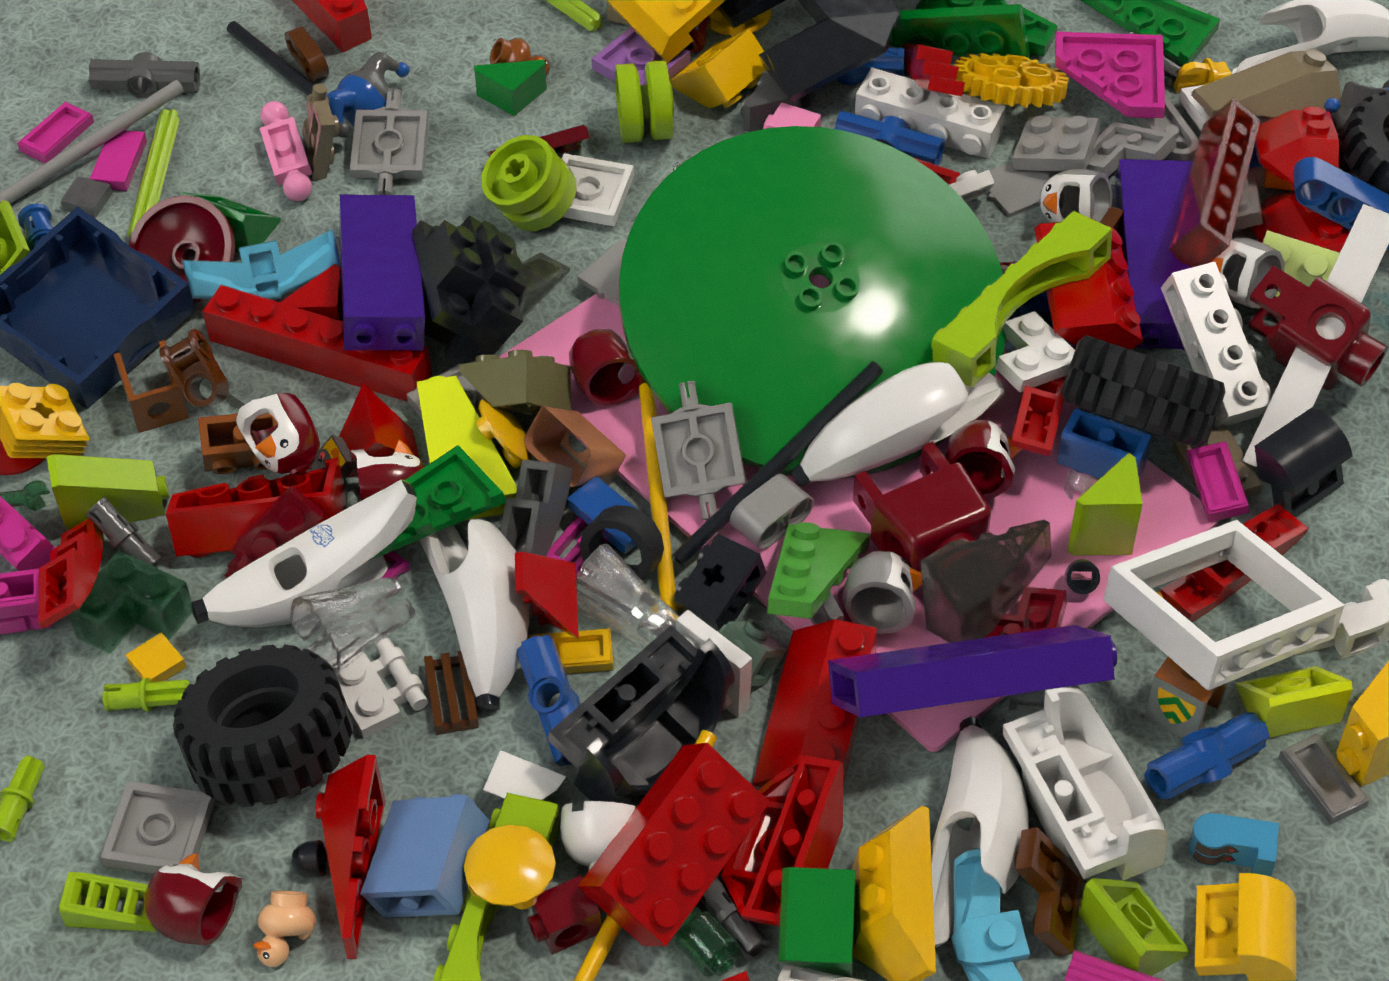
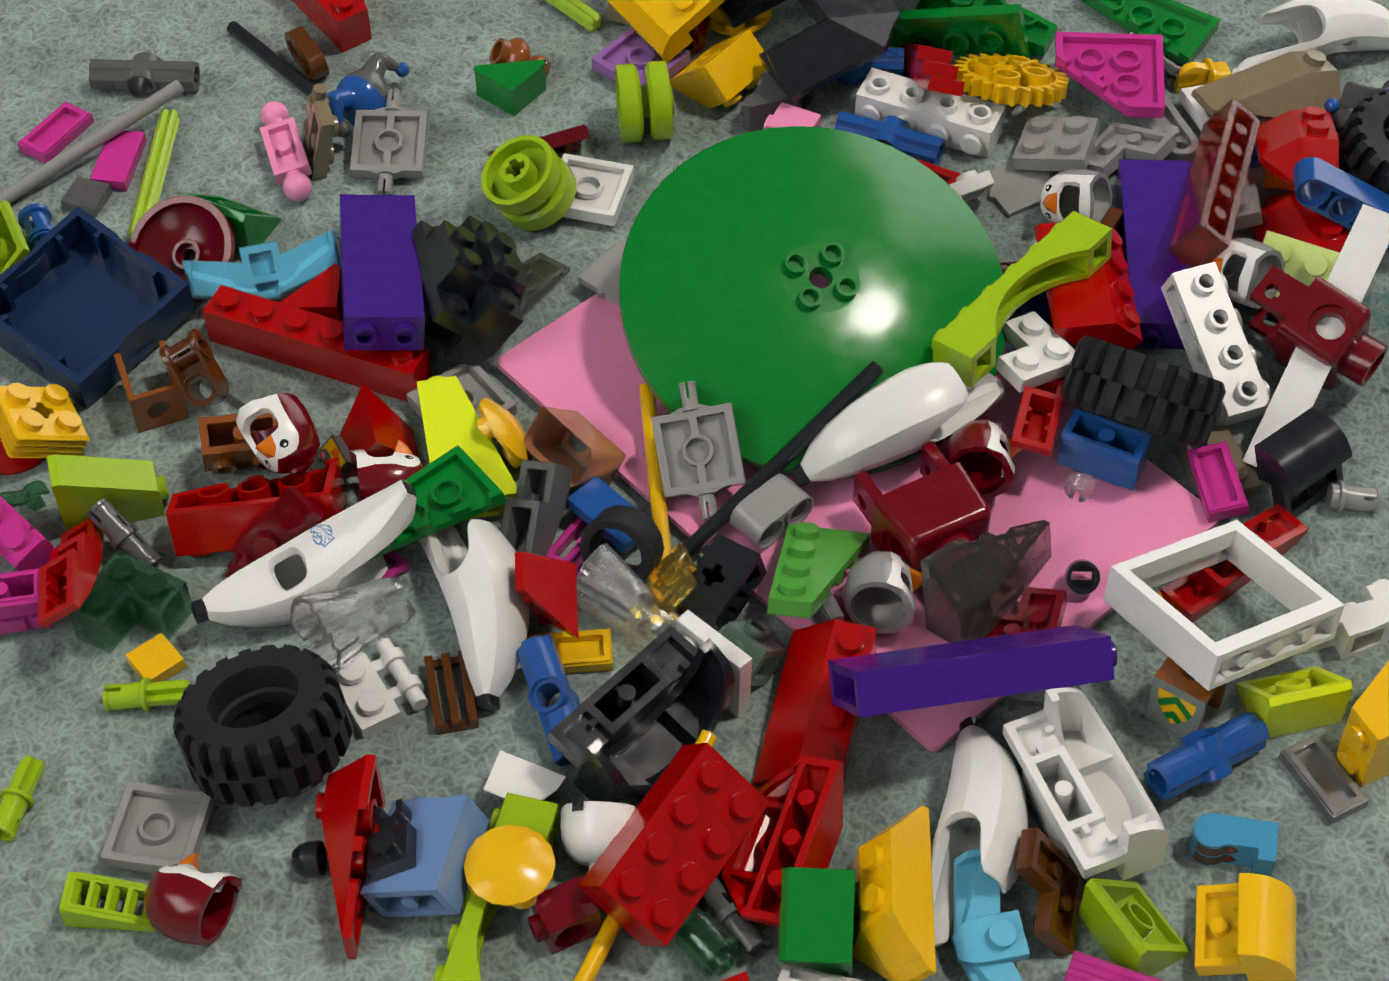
light nougat animal [253,891,316,967] -> none
olive slope [460,350,571,417] -> none
dark red piece [569,329,646,406] -> none
lime slope [1067,453,1143,556] -> none
none -> black plate [367,798,417,882]
none -> clear yellow slope [649,542,697,614]
none -> light grey pin [1326,480,1382,514]

